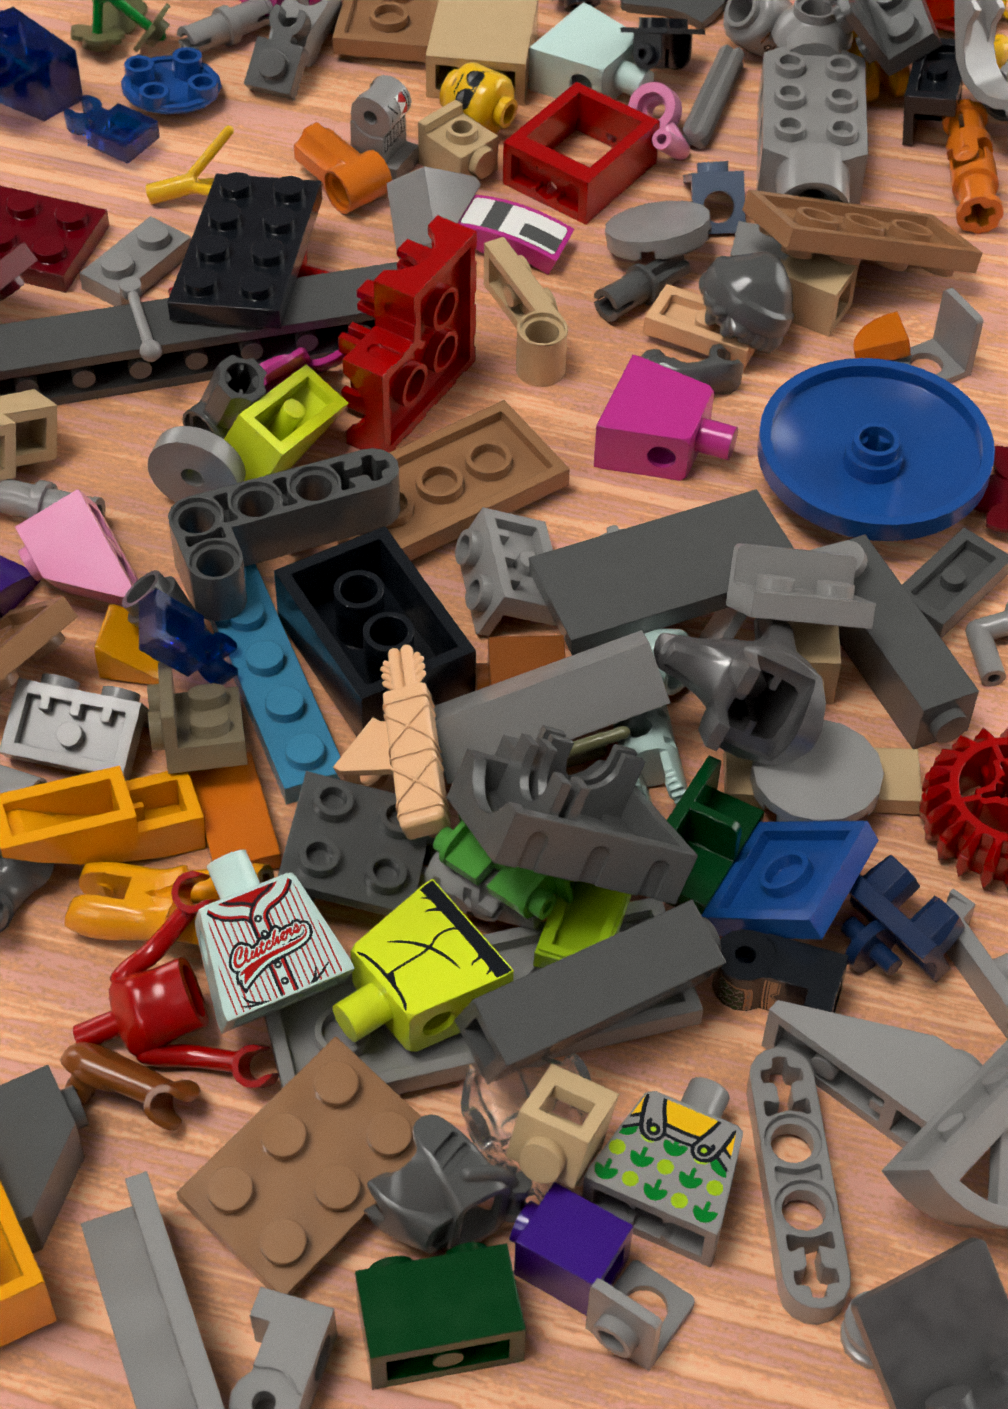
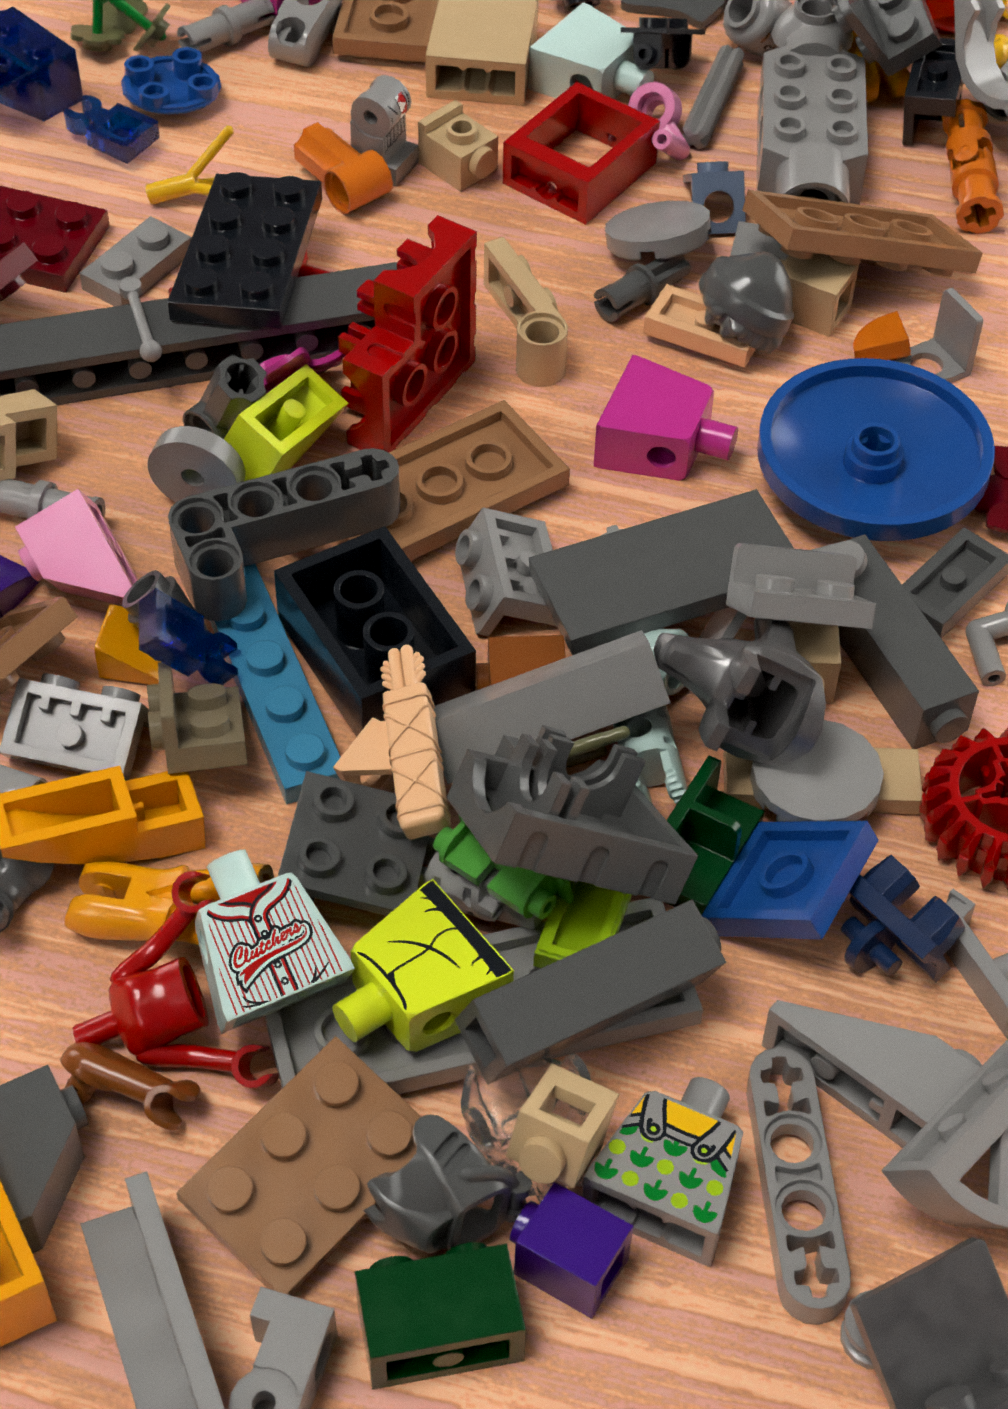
orange tile [188,751,281,869] -> none
dark grey plate [244,4,311,101] -> none
light grey slope [386,166,481,259] -> none
yellow head [439,62,518,134] -> none
slope [458,195,575,274] -> none
light grey bracket [585,1260,695,1371] -> none
dark grey piece [641,344,744,394] -> none
black leg [712,929,849,1013] -> none

